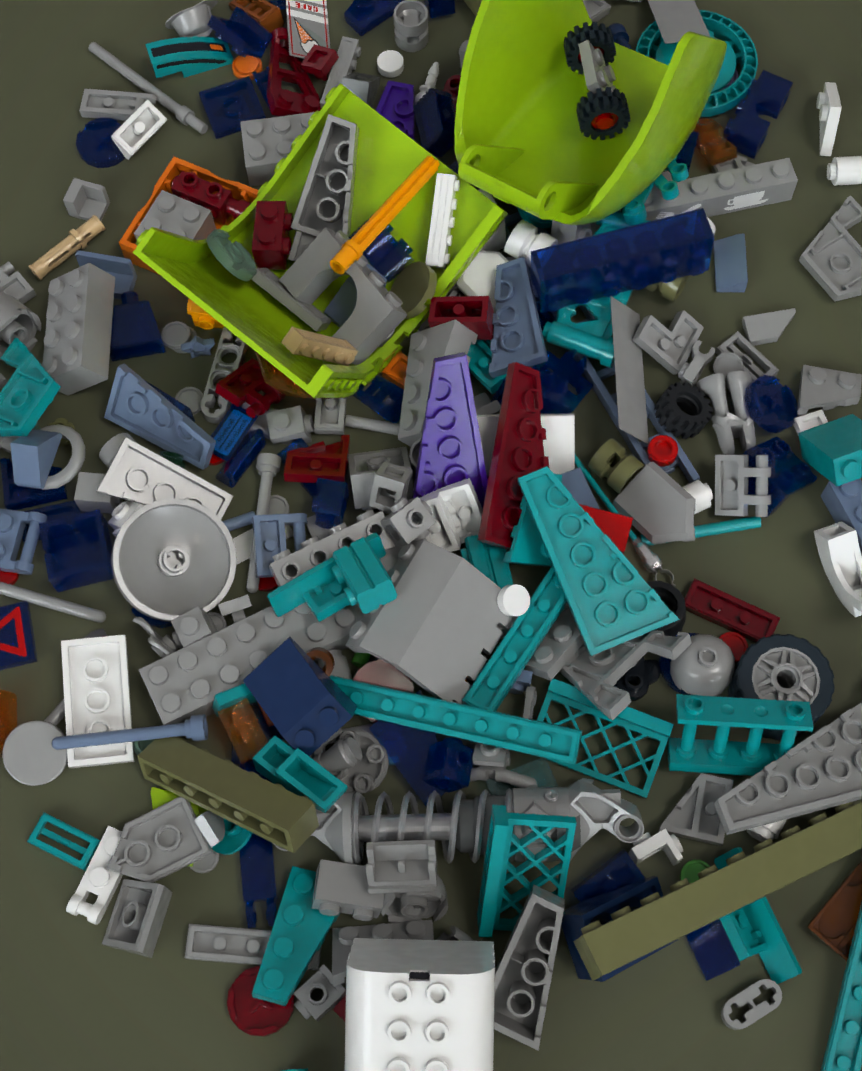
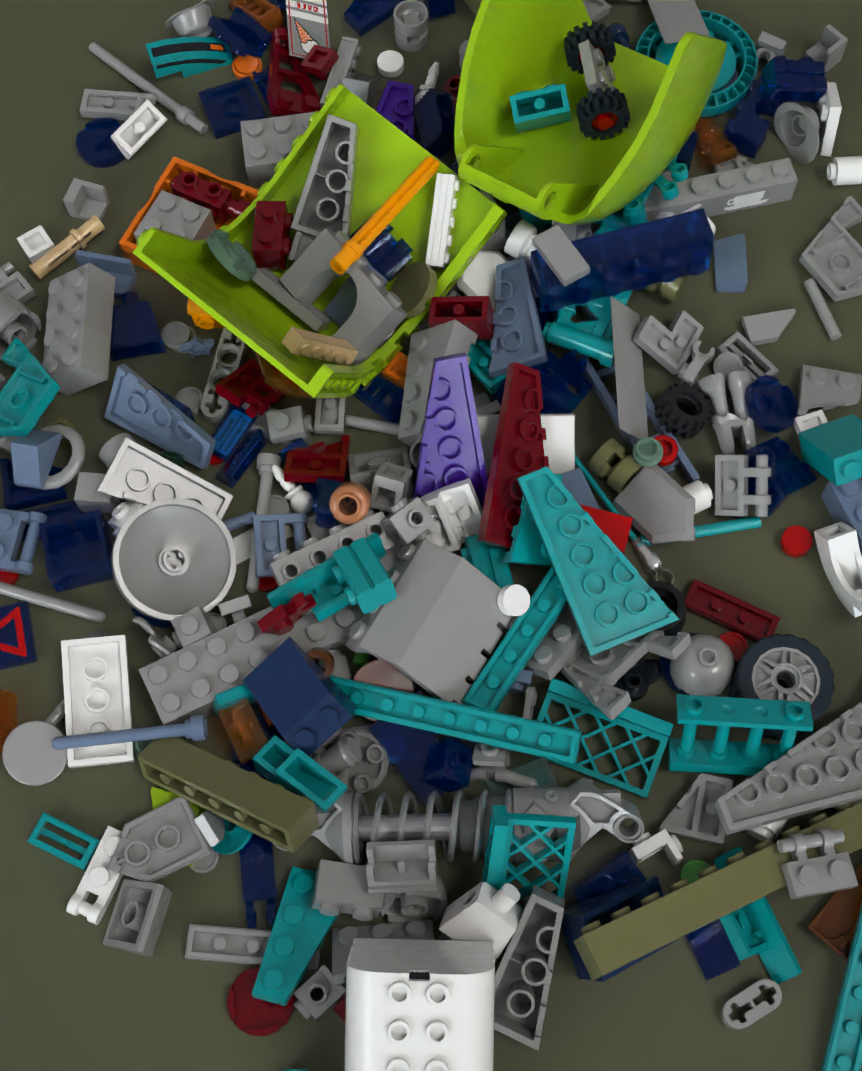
none -> white tile [16,225,55,264]
none -> dark red plate [257,592,317,636]
none -> white bar [272,465,314,514]
none -> nougat head [329,481,372,524]
none -> white torso [439,882,522,962]
none -> teal brick [509,84,571,133]
none -> light grey tile [532,224,590,287]
none -> sand green plate [633,437,663,467]
none -> light grey tile [756,31,787,69]
none -> clear blue brick [761,56,828,103]
none -> light grey piece [774,101,820,164]
none -> light grey plate [777,828,858,900]
none -> red tile [780,525,813,558]
none -> light grey panel [803,24,848,75]
none -> light grey piece [804,278,842,341]

